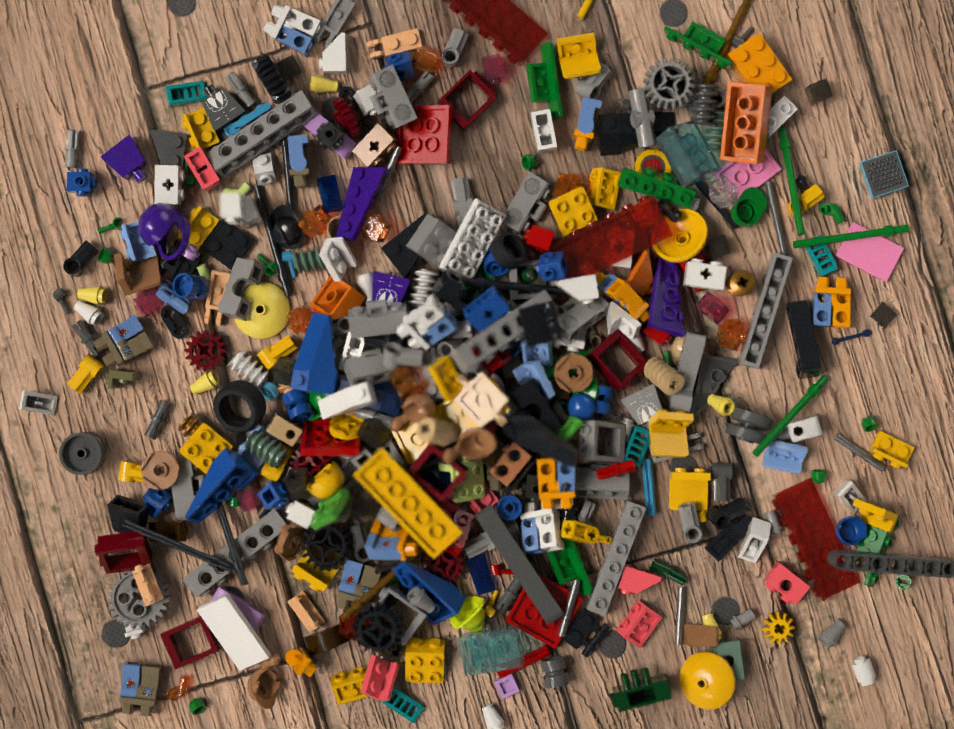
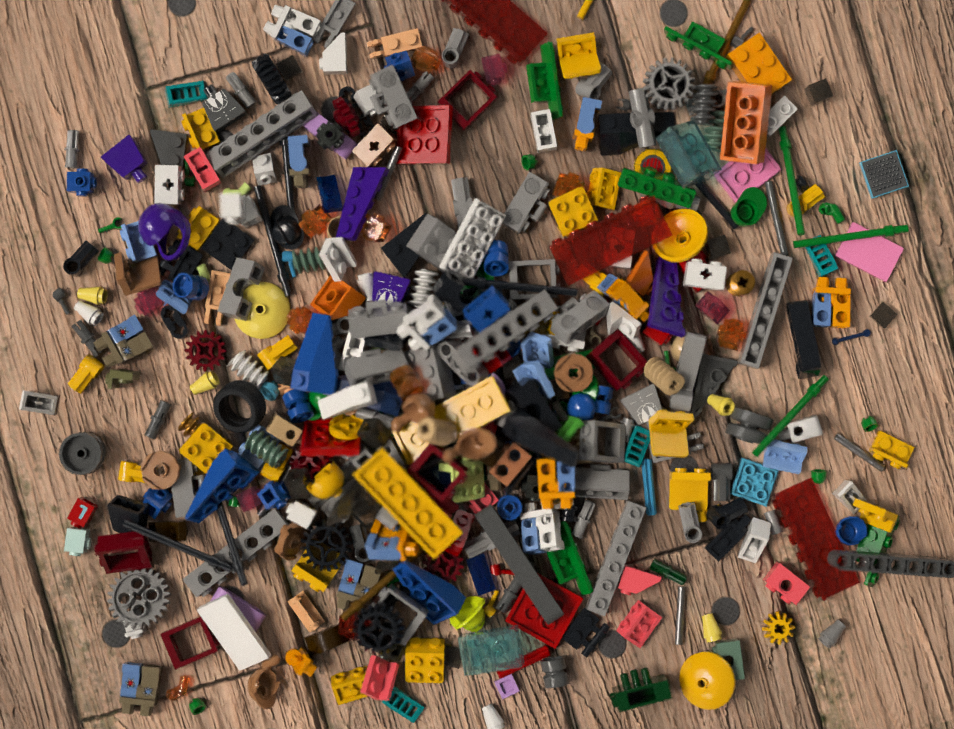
light nougat hinge [132,563,164,607] -> none
lavender plate [182,244,200,261] -> none
dark azure hinge [223,102,273,137] -> none
green hand [257,253,278,276] -> none
bright green plate [309,488,350,530] -> none
light yellow cone [310,75,338,94] -> none
light grey piece [383,342,423,369] -> none
light grey cone [407,587,436,613] -> none
yellow bracket [428,356,464,402] -> none
tan plate [454,372,510,428] -> none
black tyre [490,231,529,270] -> none
black hinge [518,300,562,347] -> none
dark green hinge [522,268,538,283] -> none
red brick [523,225,555,254] -> none
blue brick [536,252,568,281] -> none
white slope [554,274,599,304] -> none
flat silver bar [558,579,581,637] -> none
yellow piece [560,520,612,544] -> none
red axle [596,459,635,480] -> none
black arm [658,198,683,223] -> none
medium nougat slope [683,624,718,647] -> none
clear brick [708,176,739,209] -> none
light grey pin [730,608,756,630] -> none
white brick [851,656,876,686] -> none
green hinge [895,575,912,590] -> none
none -> light aqua brick [64,527,92,556]
none -> red brick [67,497,98,529]
none -> clear smoke tile [444,644,464,669]
none -> medium azure tile [730,458,779,507]

